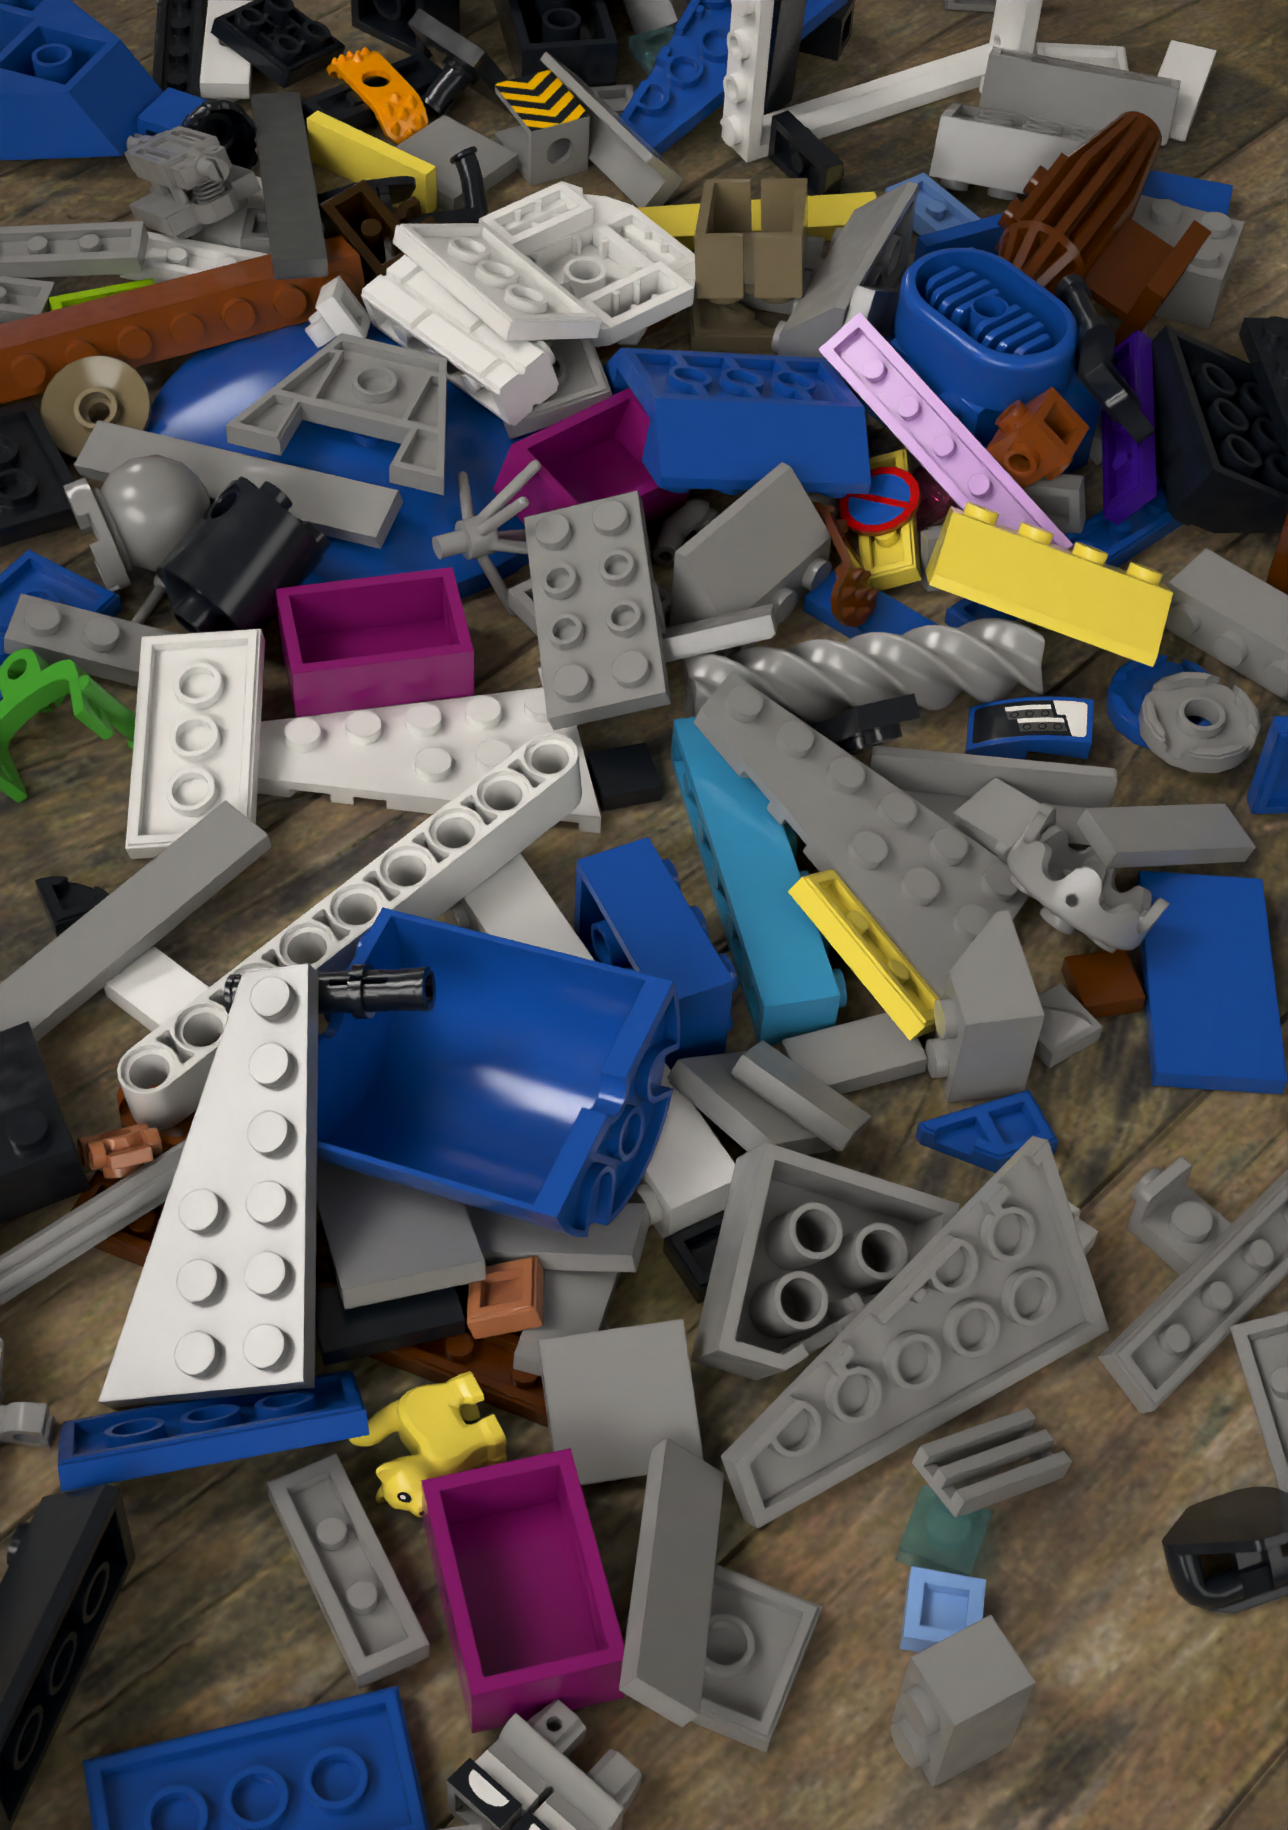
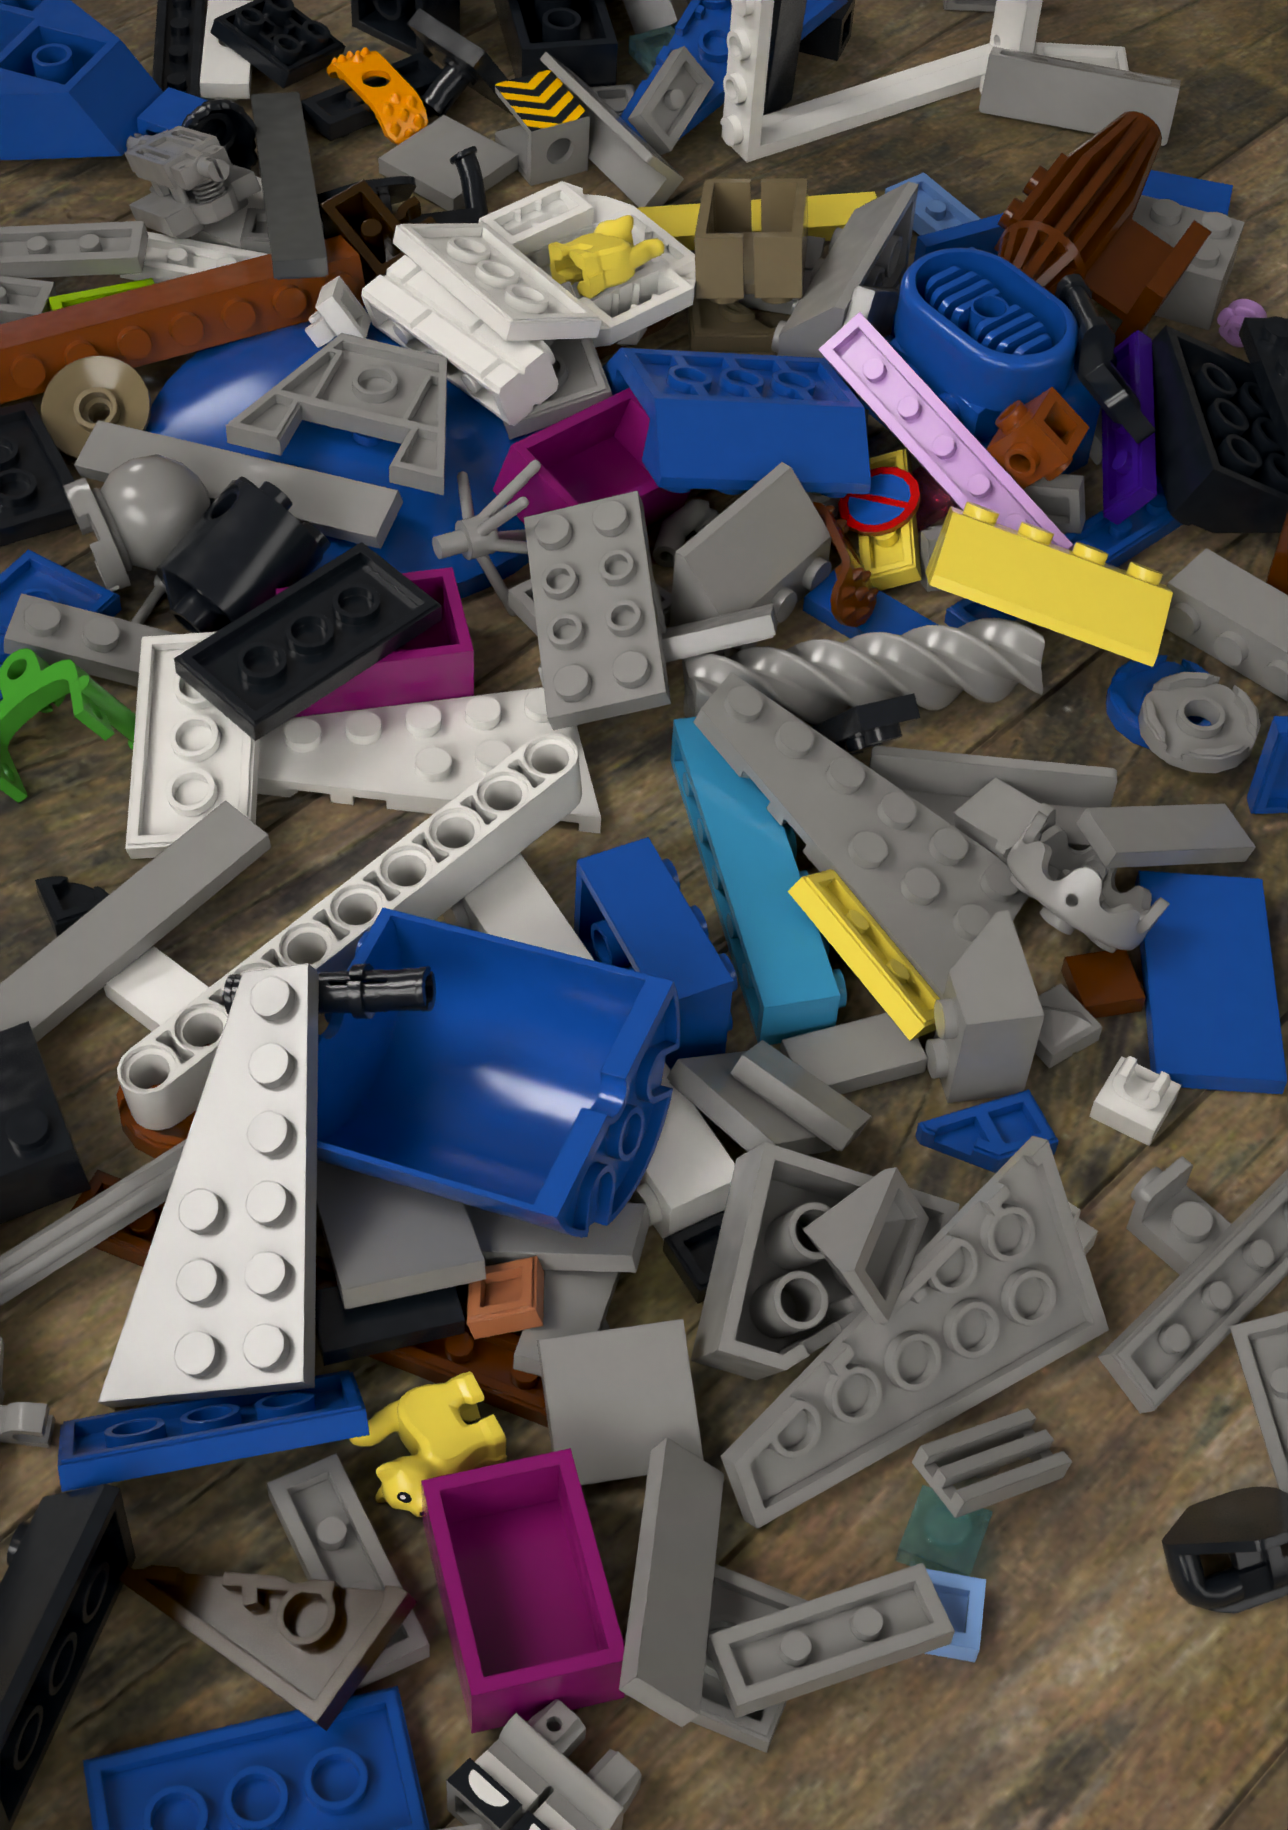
nougat piece [77,1123,162,1179] -> none
light yellow tile [307,110,437,214] -> none
black tile [587,742,662,811] -> none
black plate [768,111,844,196] -> none
light grey brick [891,1615,1036,1788] -> none
light grey slope [929,102,1101,200] -> none
slope [965,696,1094,760] -> none
white tile [1158,40,1217,142] -> none
none -> dark brown wing [118,1565,417,1731]
none -> black tile [174,542,442,741]
none -> light yellow animal [548,215,665,299]
none -> light grey plate [628,46,714,155]
none -> light grey plate [707,1563,955,1718]
none -> light grey slope [803,1167,929,1324]
none -> white tile [1089,1056,1181,1146]
none -> lavender plate [1217,299,1267,347]

